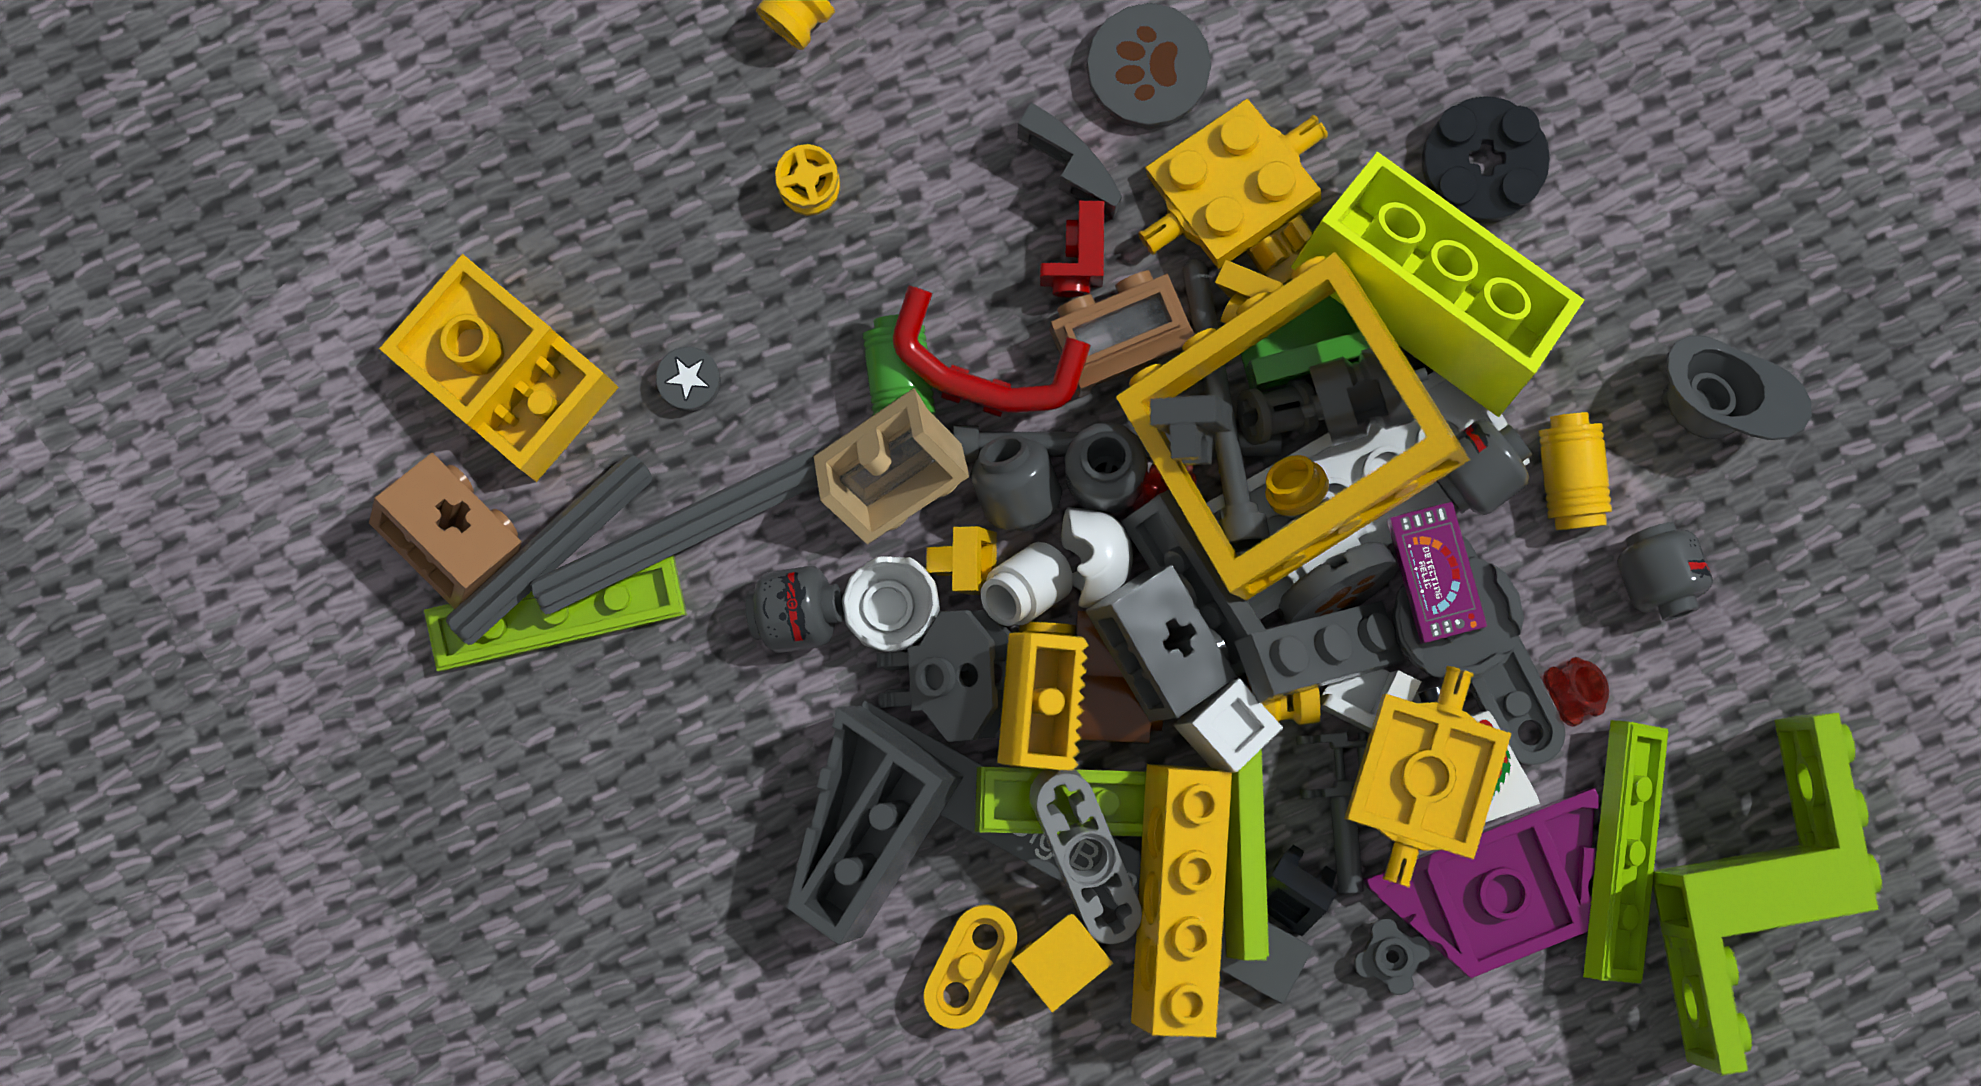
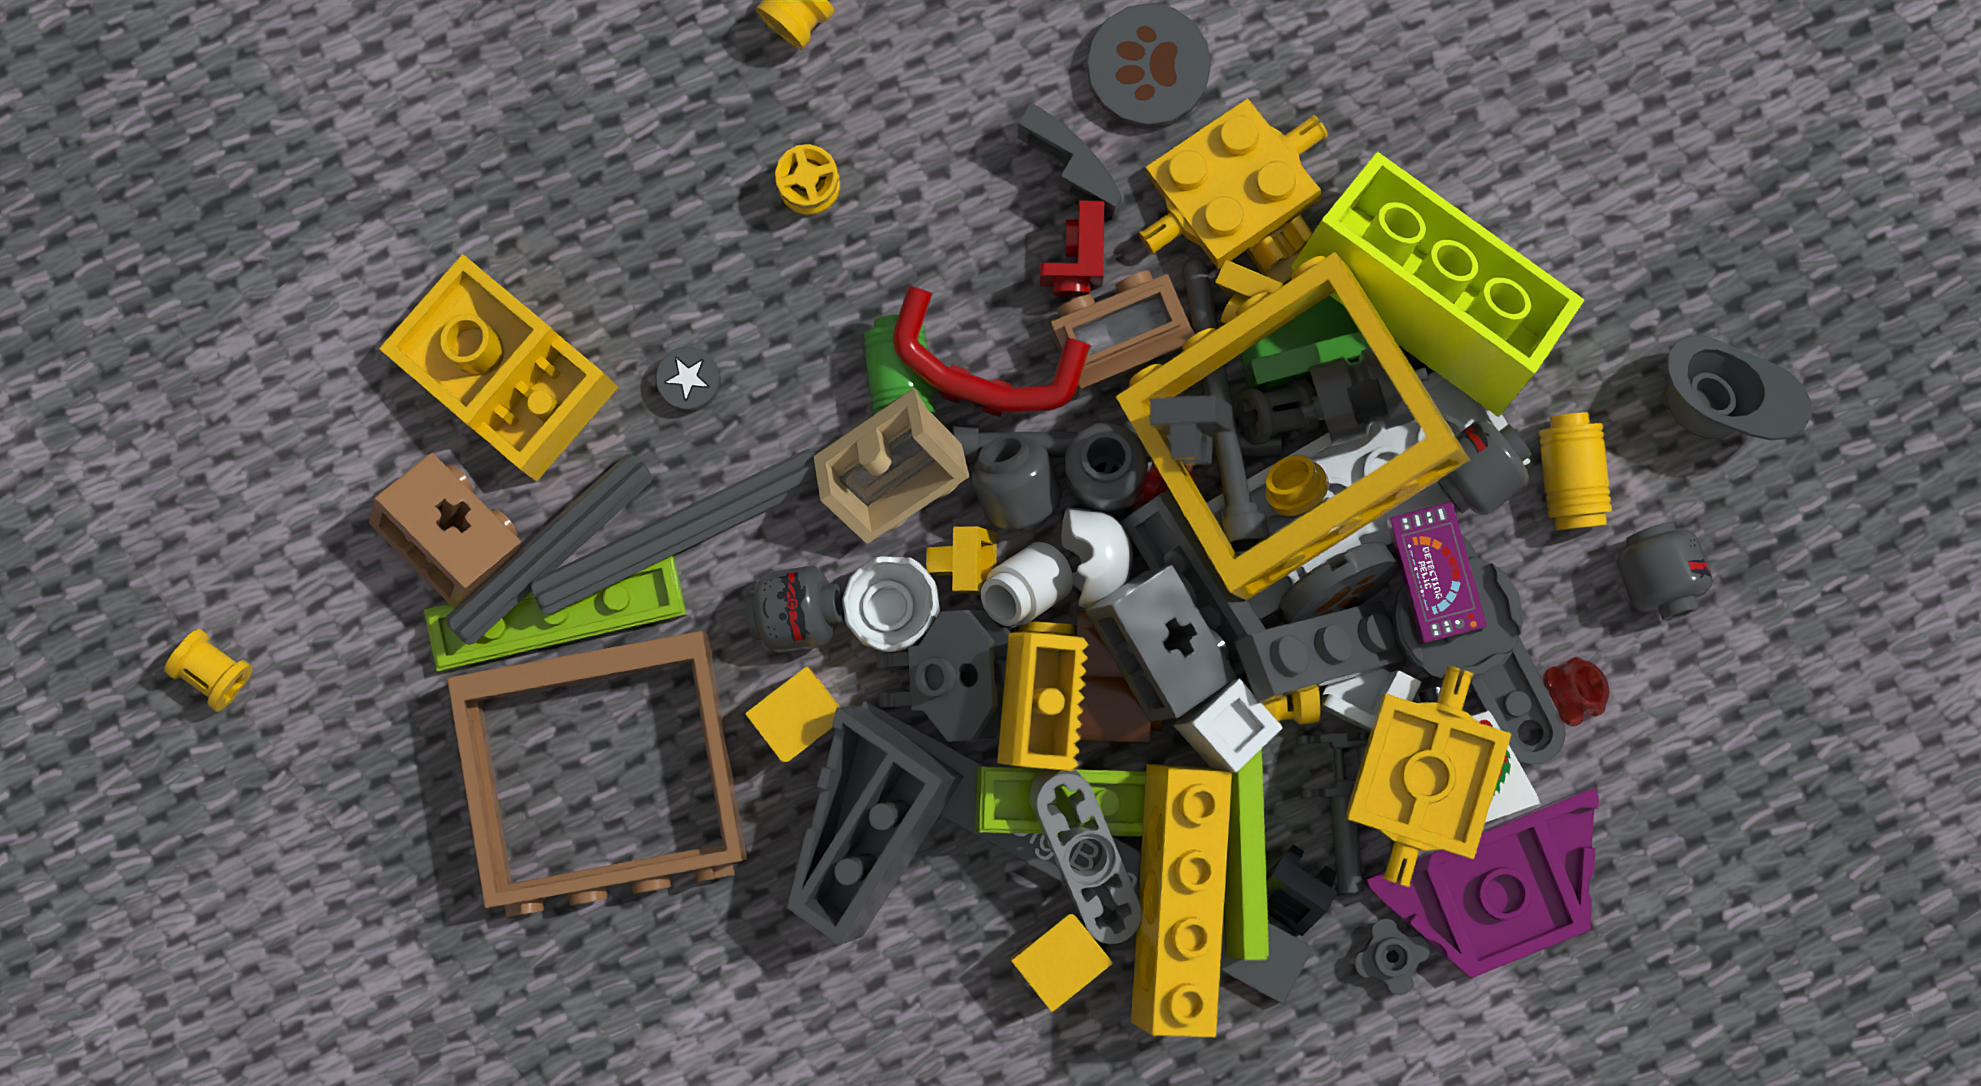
yellow plate [924,904,1017,1029] -> none
black plate [1422,96,1550,223] -> none
lime tile [1583,720,1668,984] -> none
lime bracket [1652,712,1882,1075] -> none
none -> yellow bush [164,628,253,712]
none -> medium nougat window [447,631,747,917]
none -> yellow panel [745,666,840,762]

